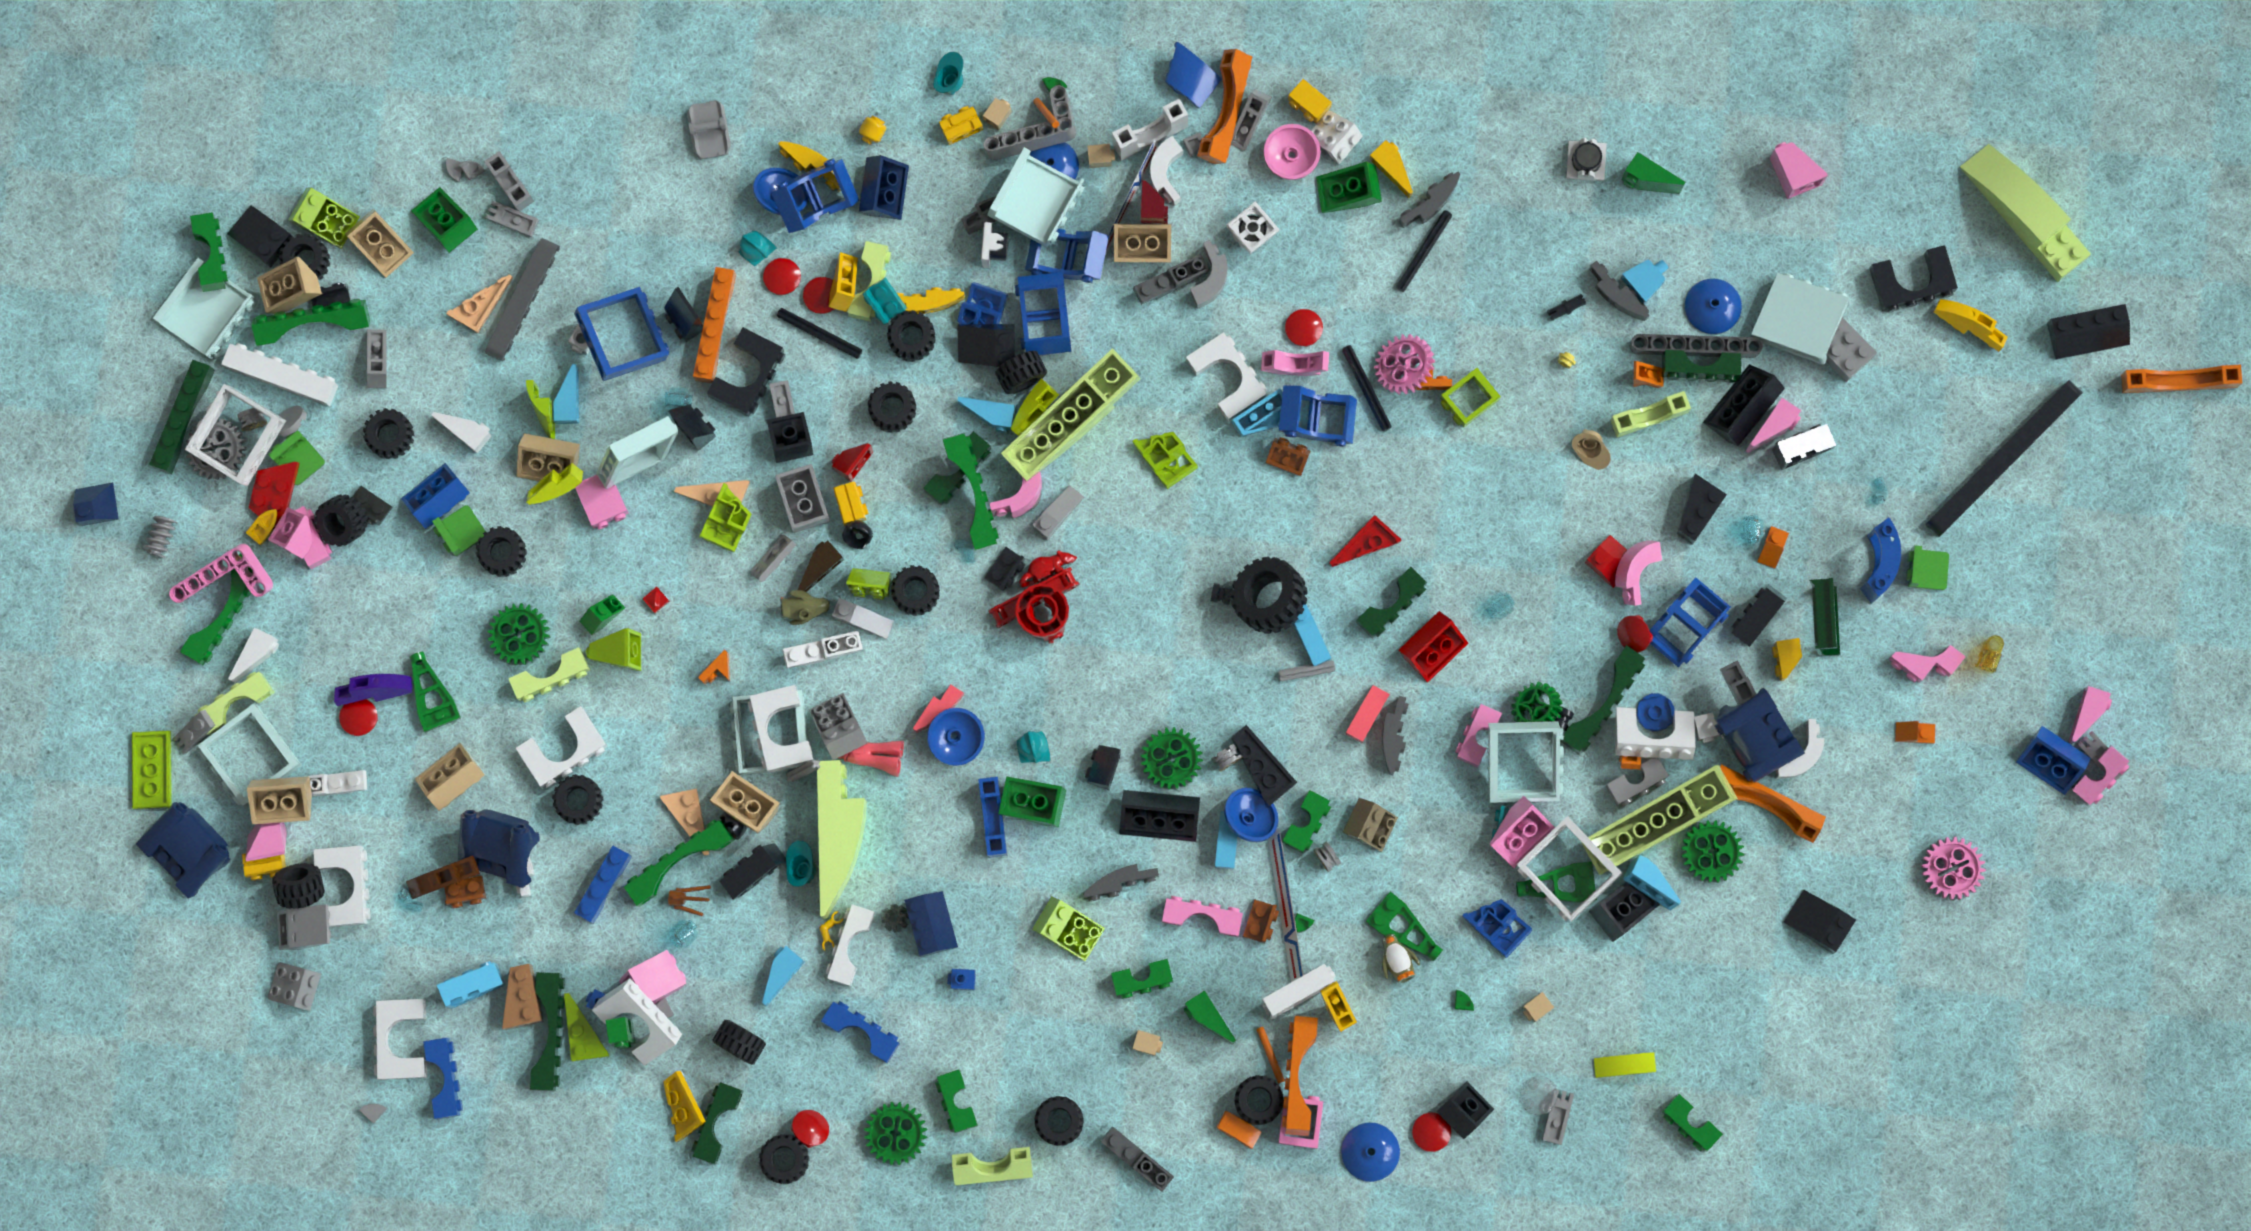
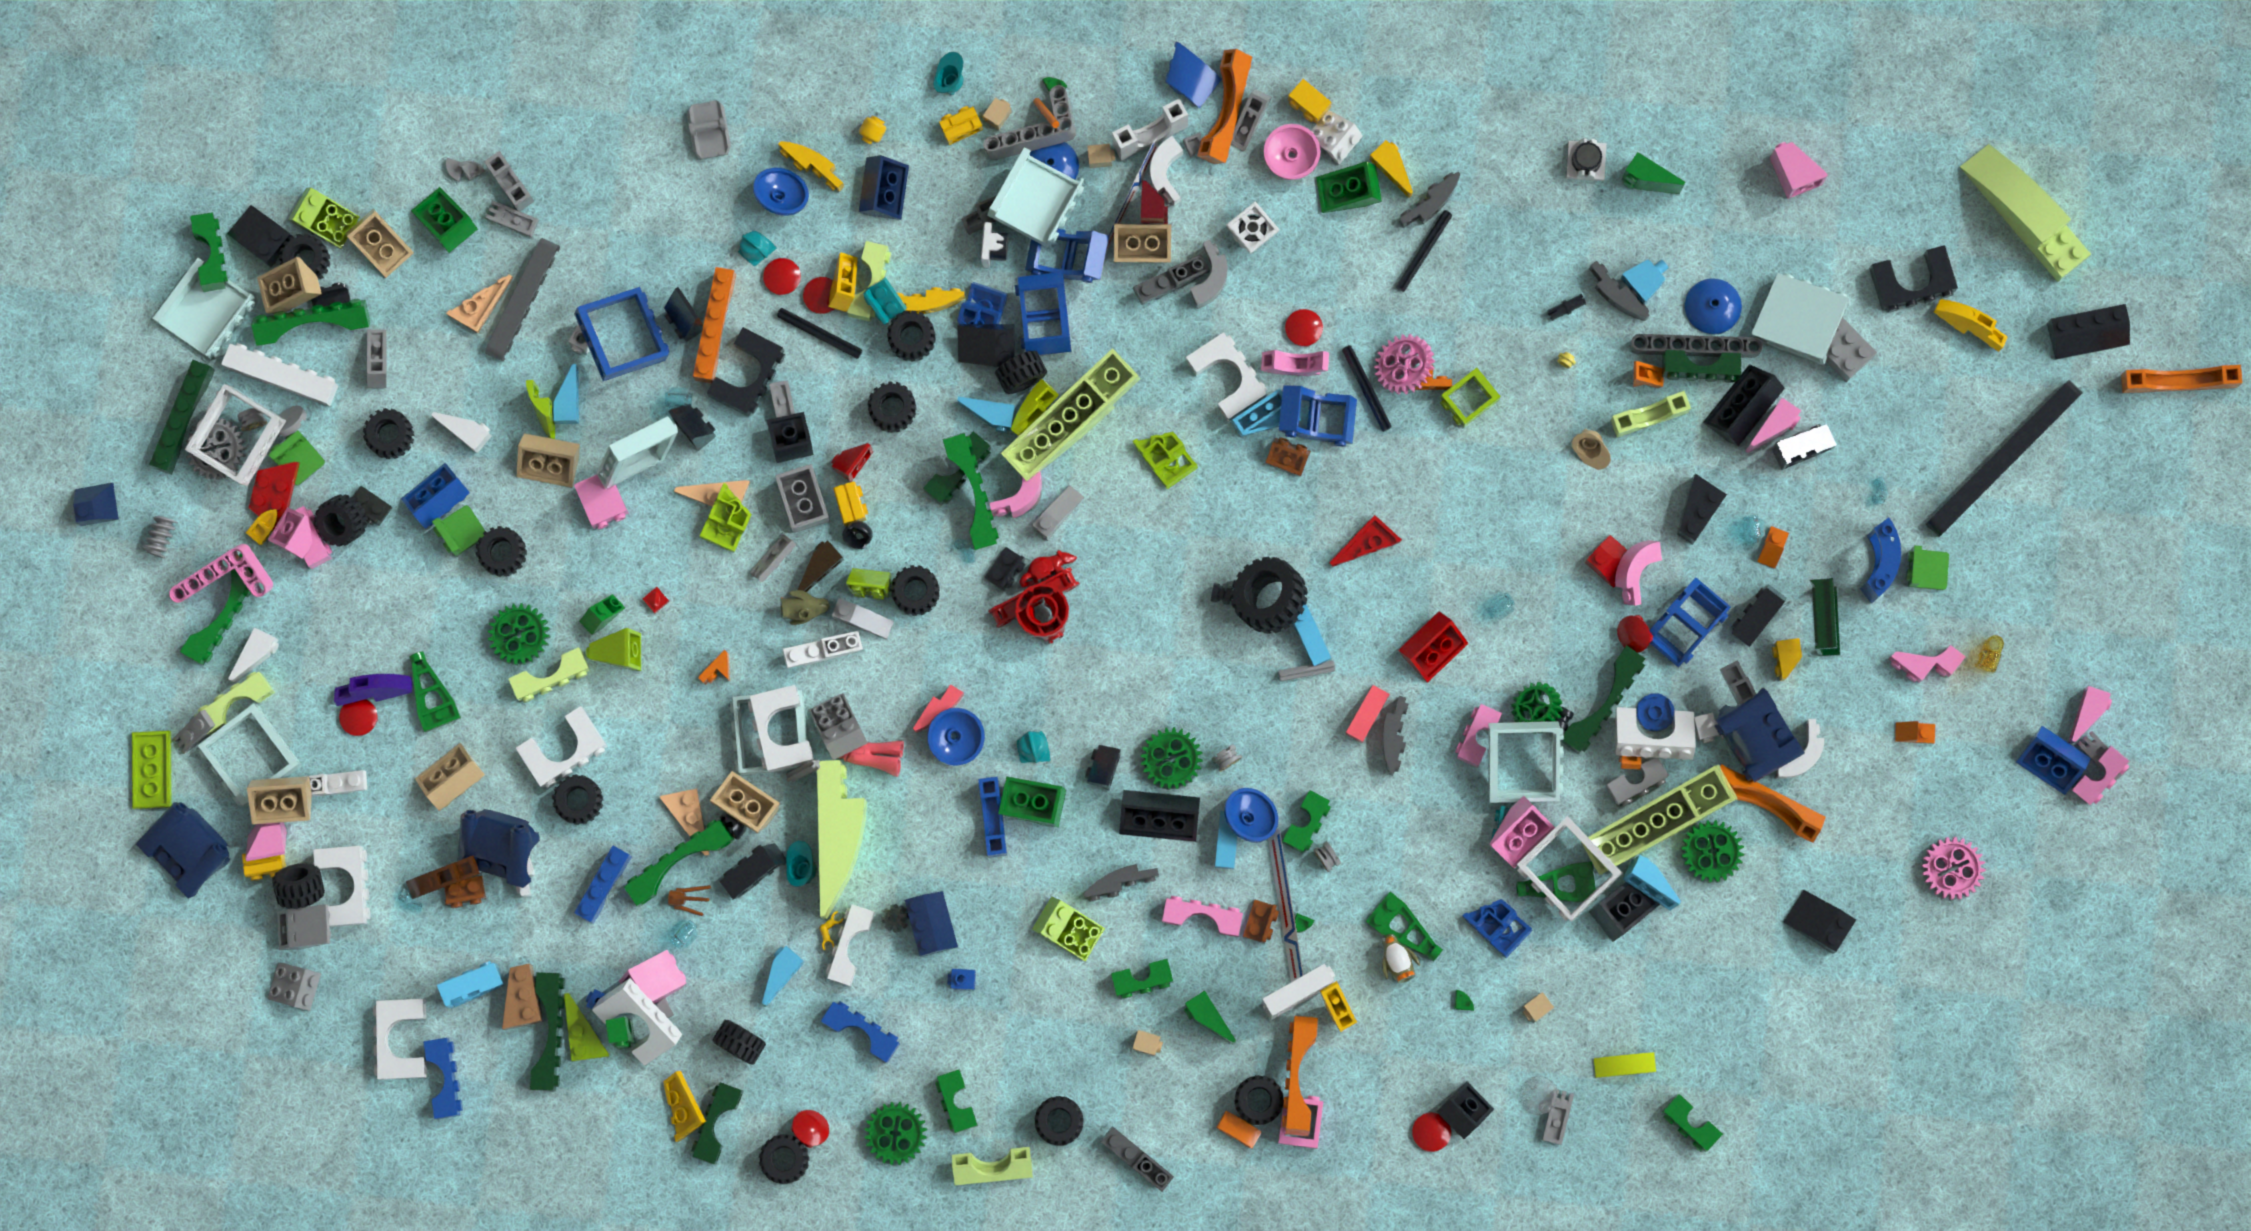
light grey tile [359,1104,387,1123] -> none
neon yellow slope [526,463,583,505] -> none
blue window [771,158,859,233] -> none
black wing [1231,725,1297,808] -> none
orange bar [1256,1027,1285,1084] -> none
blue dish [1341,1123,1400,1182] -> none
dark tan slope [1343,798,1398,852] -> none
dark green arch [1356,567,1427,638] -> none

